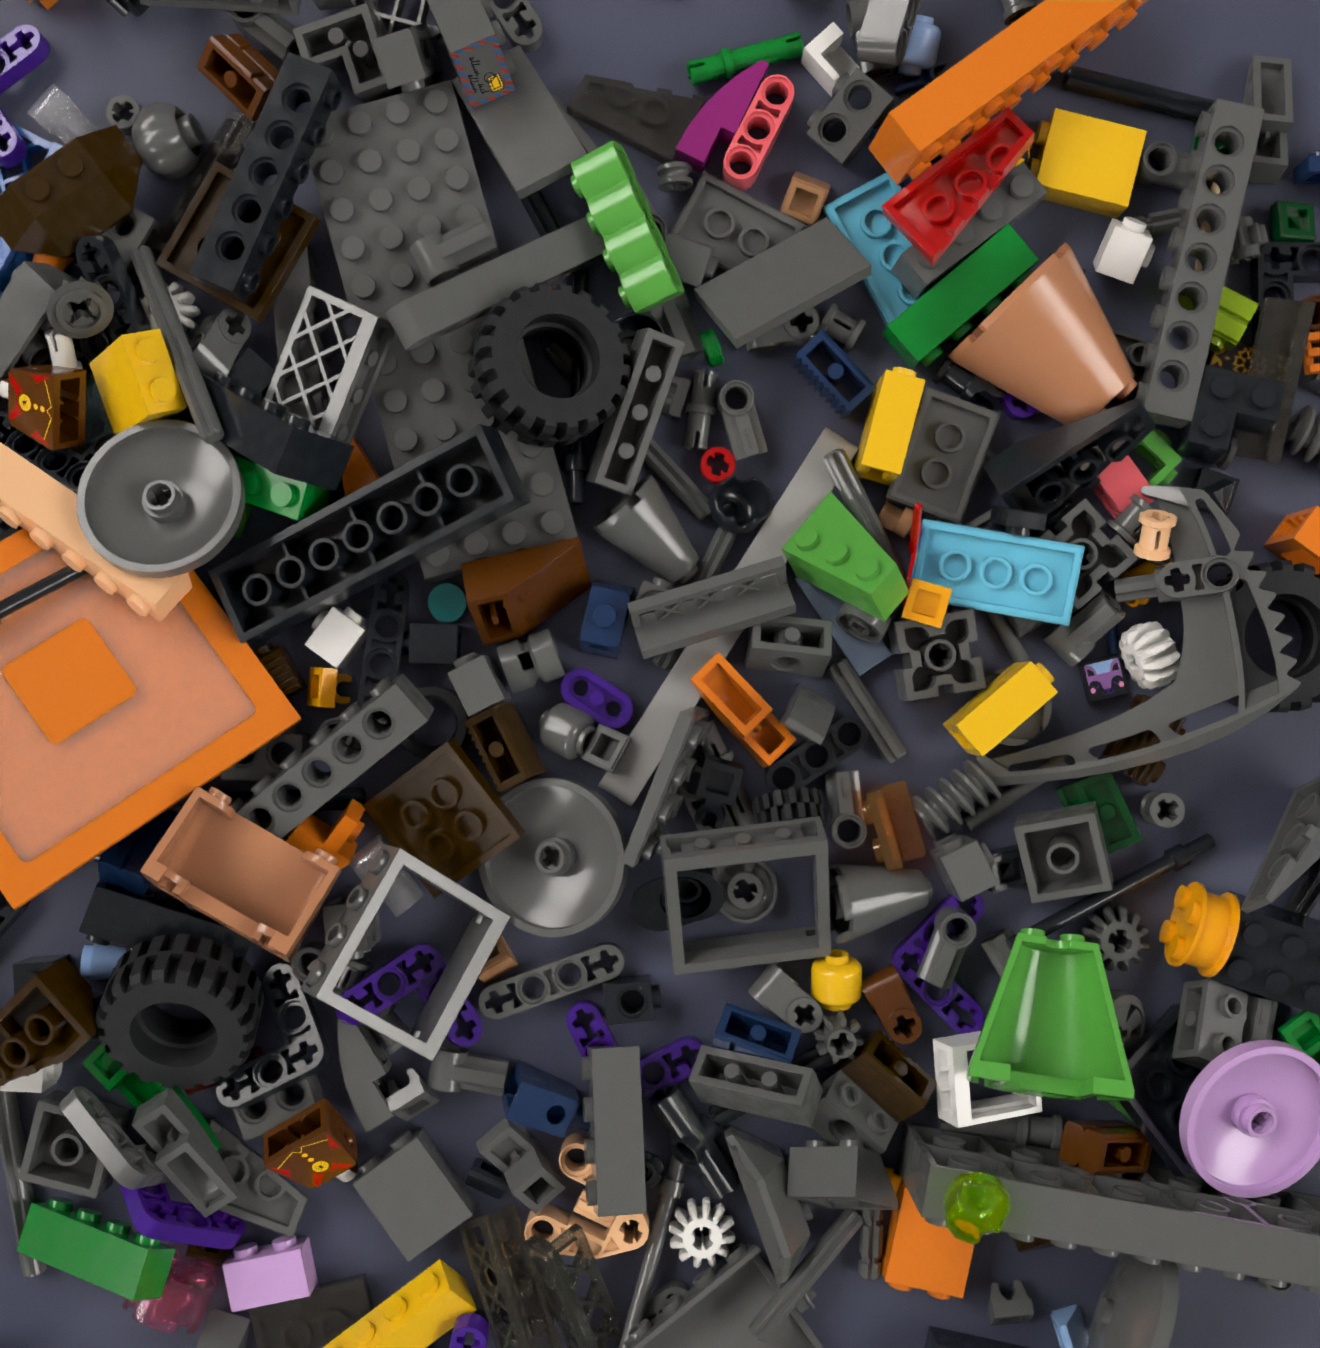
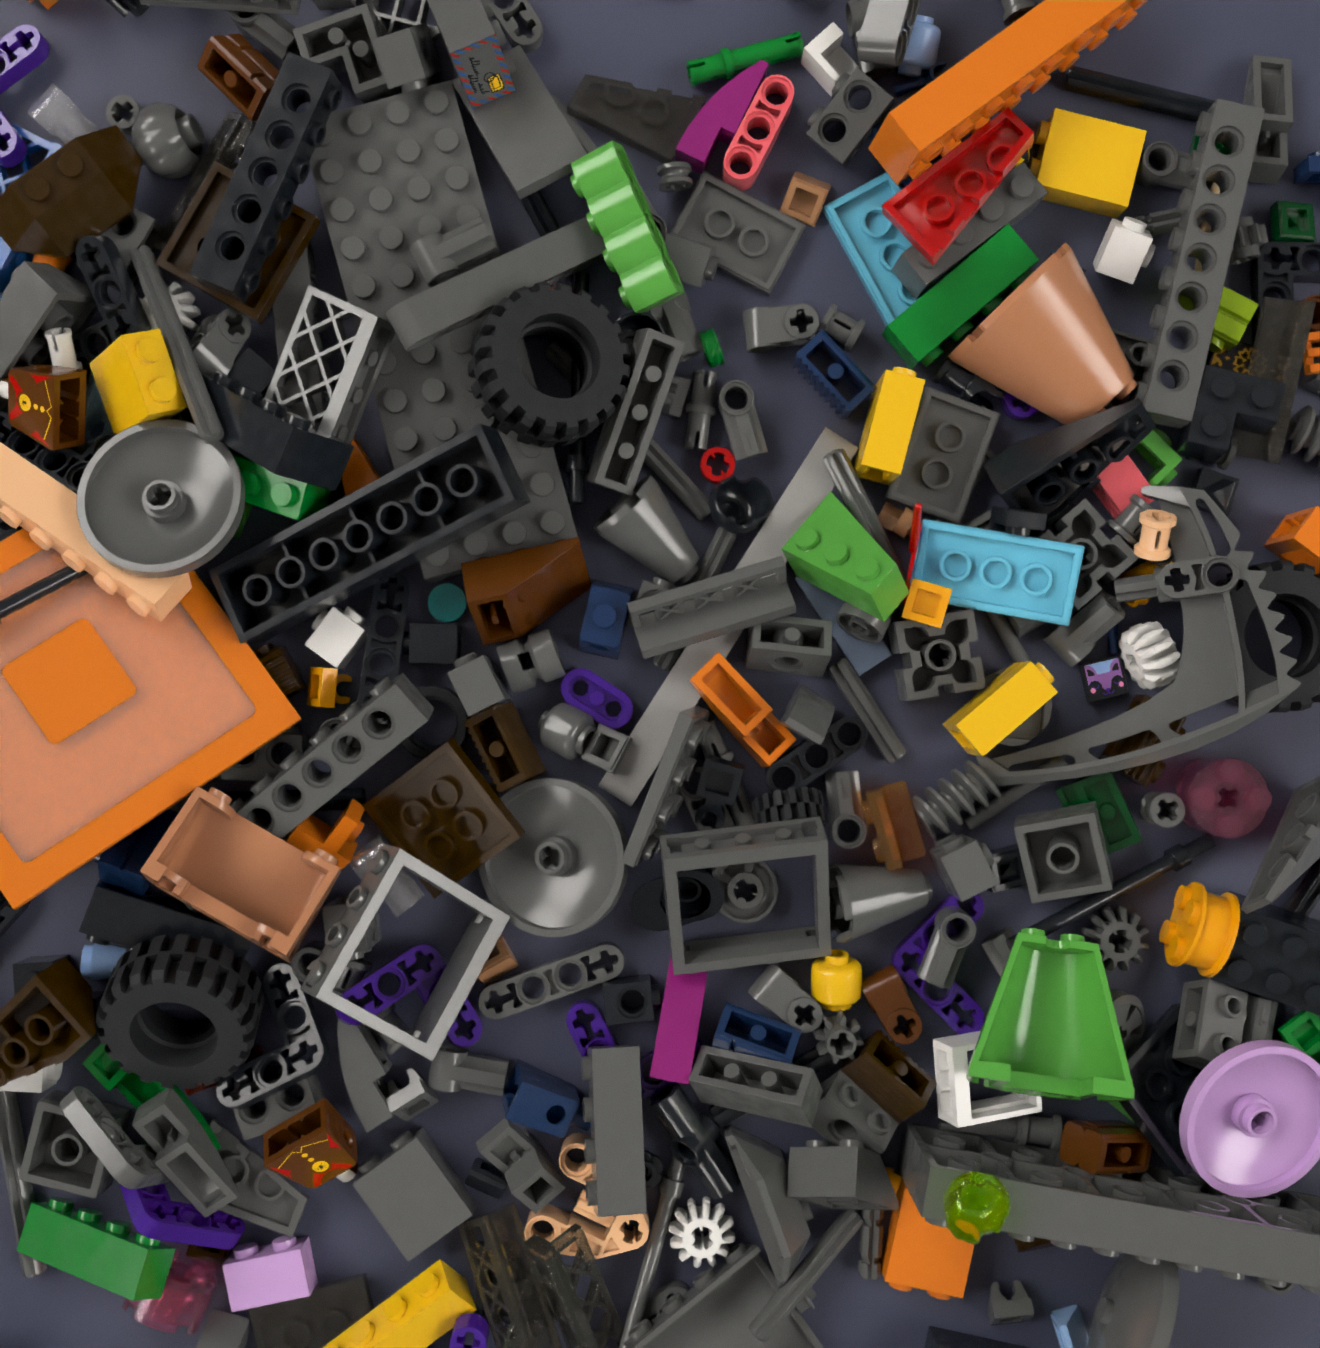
dark grey gear [45,276,114,339] -> none
dark grey tile [694,217,871,348] -> none
none -> magenta slope [649,956,708,1085]
none -> clear pink brick [1175,757,1272,839]

